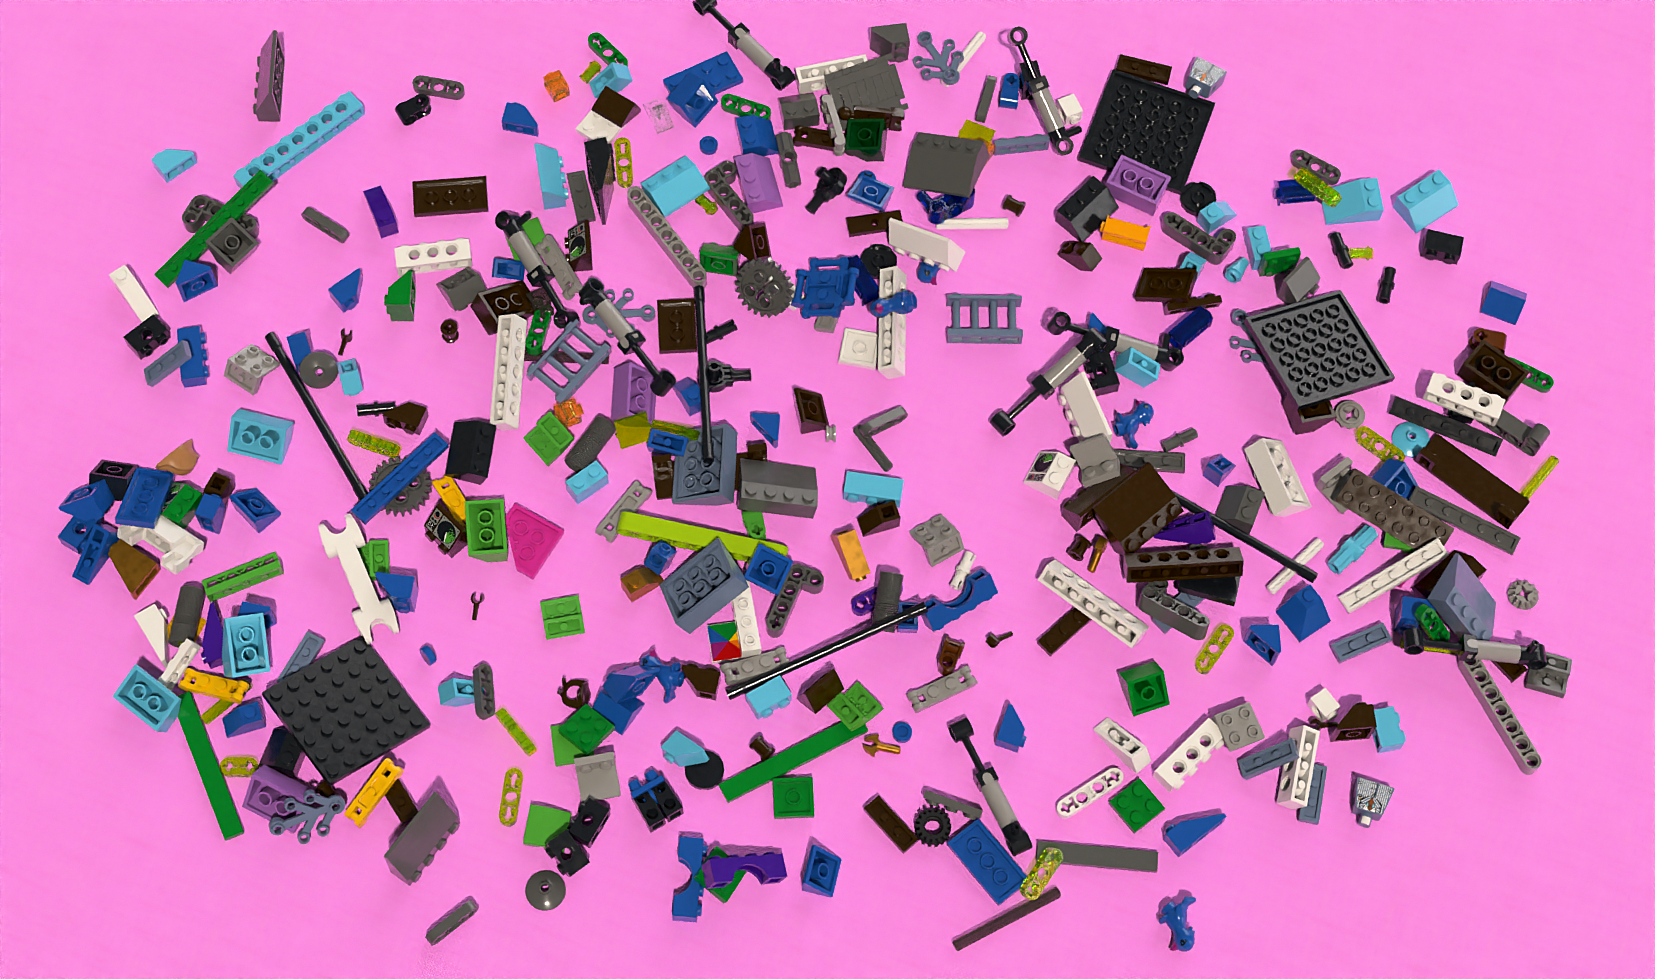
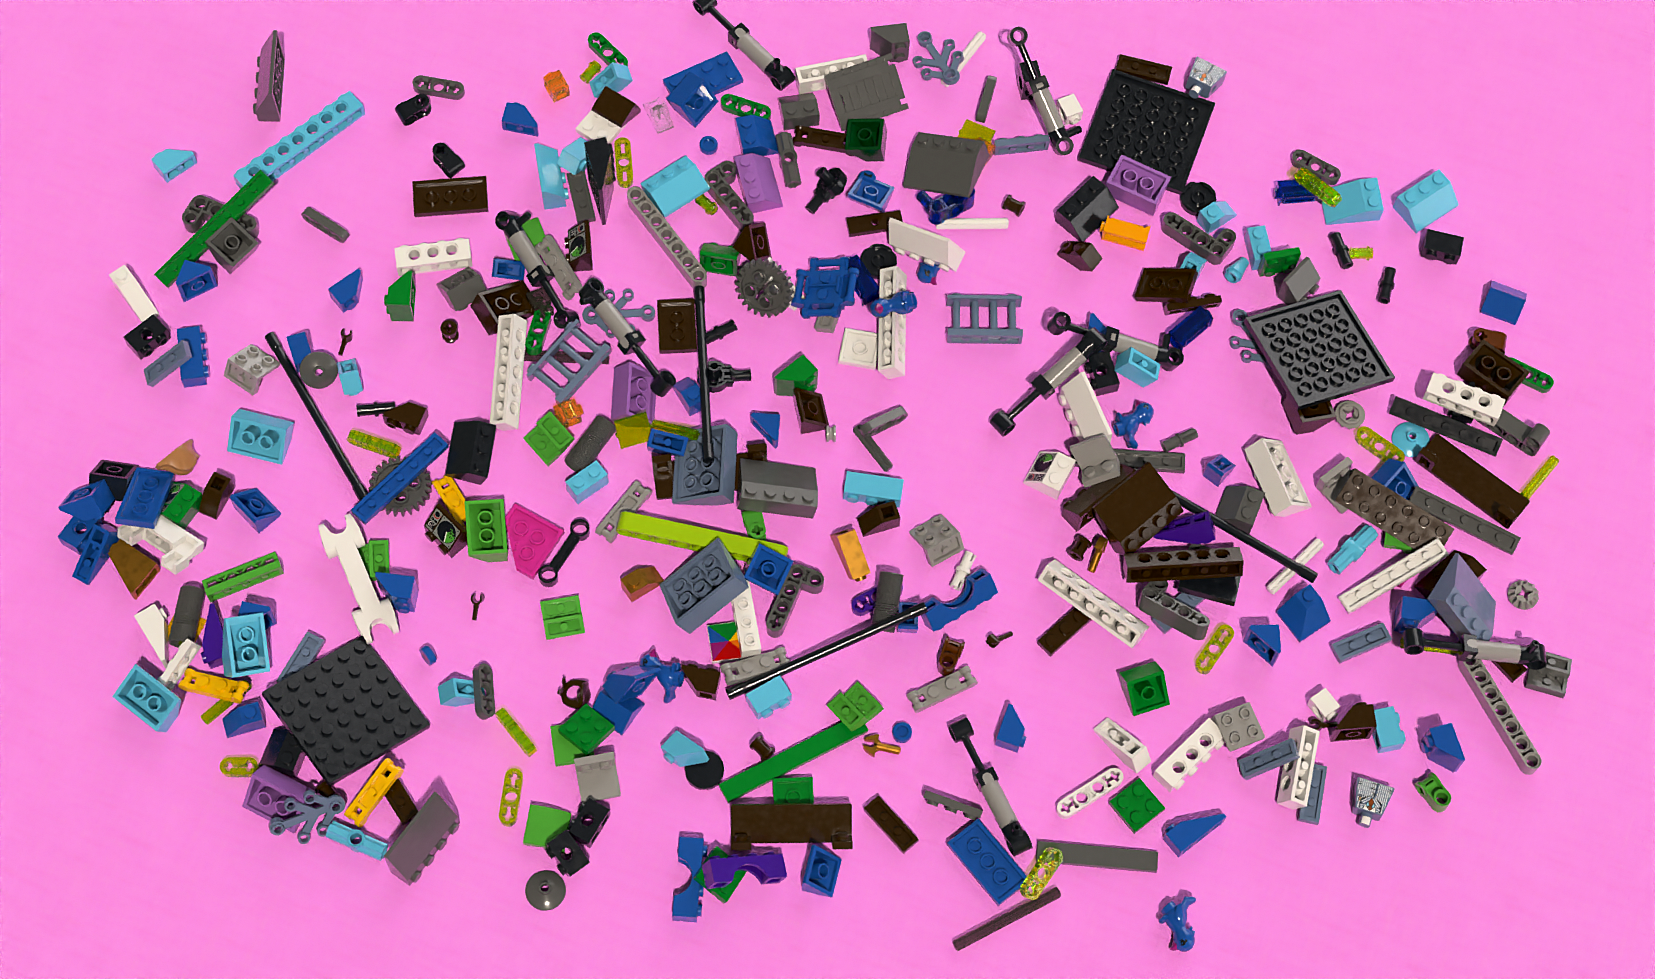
green tile [178,691,244,841] -> none
blue slope [195,493,226,534] -> none
dark purple slope [363,185,399,238] -> none
dark grey beam [425,900,479,946] -> none
black hips [628,770,684,833] -> none
blue brick [644,540,677,575] -> none
dark brown slope [796,668,844,714] -> none
light grey plate [821,94,845,156] -> none
dark brown plate [838,105,905,131] -> none
black tyre [915,808,951,847] -> none
blue piece [999,73,1020,109] -> none
green beam [1415,604,1450,642] -> none
none -> medium azure piece [325,821,388,861]
none -> black piece [432,142,465,178]
none -> black piece [538,519,590,587]
none -> medium azure brick [557,137,587,175]
none -> dark brown bracket [731,803,853,851]
none -> green slope [774,355,818,396]
none -> bright green piece [1415,772,1452,812]
none -> blue slope [1420,723,1466,772]

